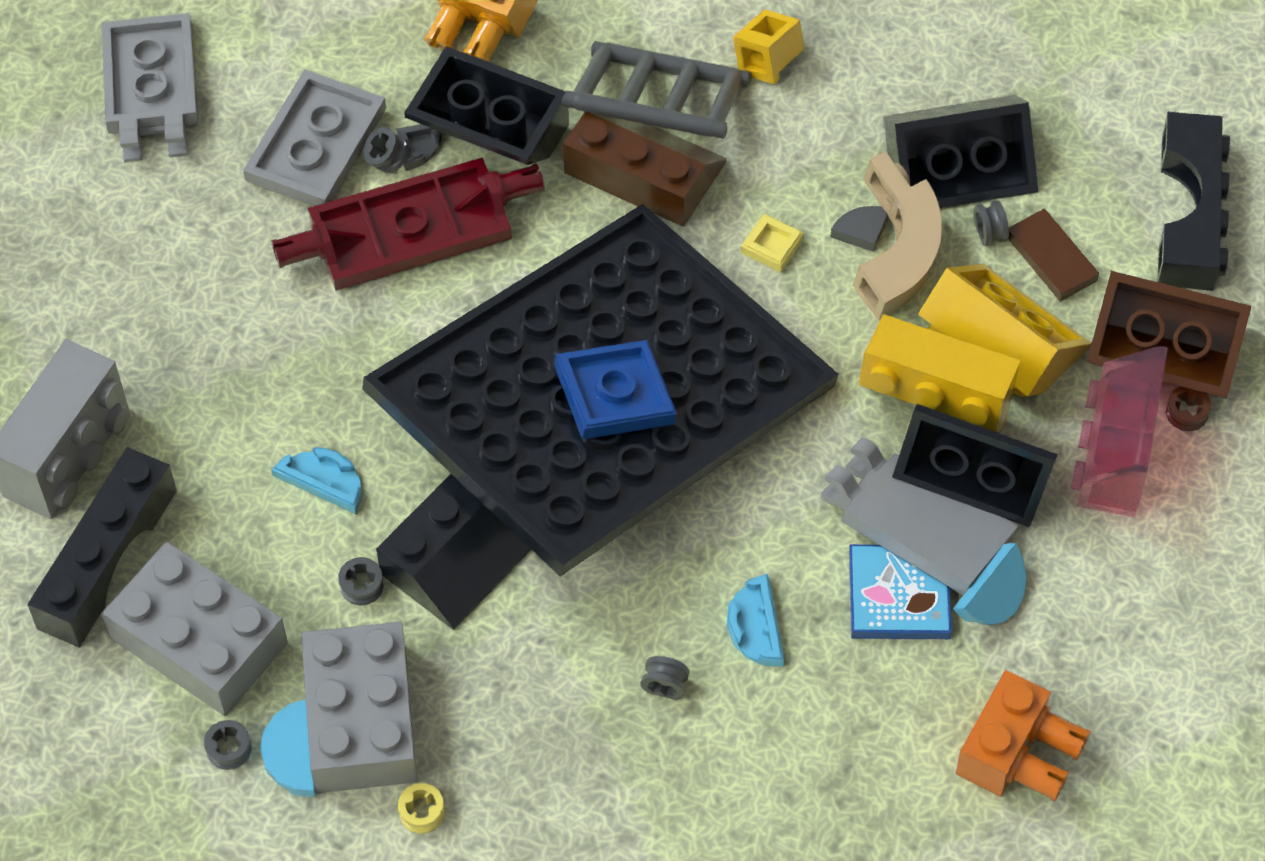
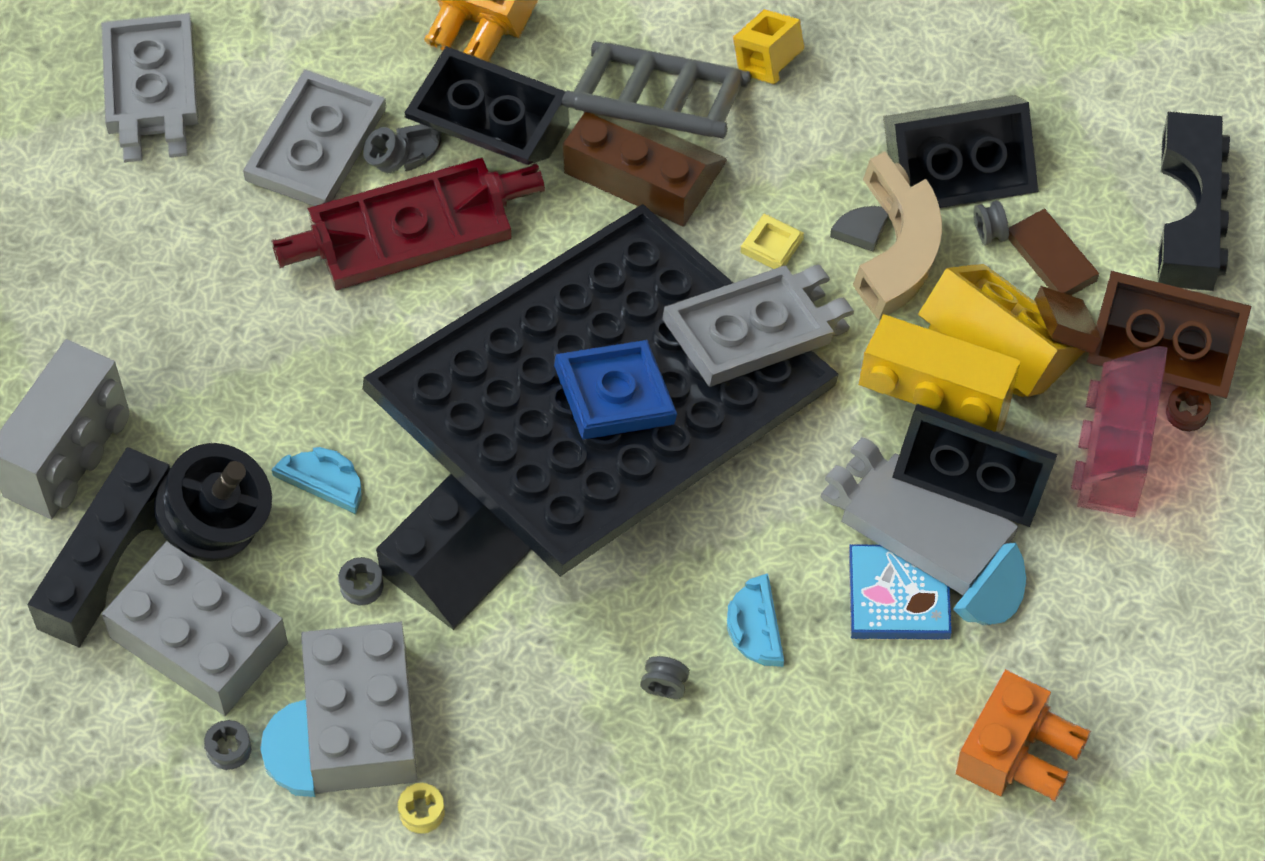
none -> black wheel [154,443,272,561]
none -> light grey tile [662,265,854,387]
none -> reddish brown tile [1034,286,1101,353]

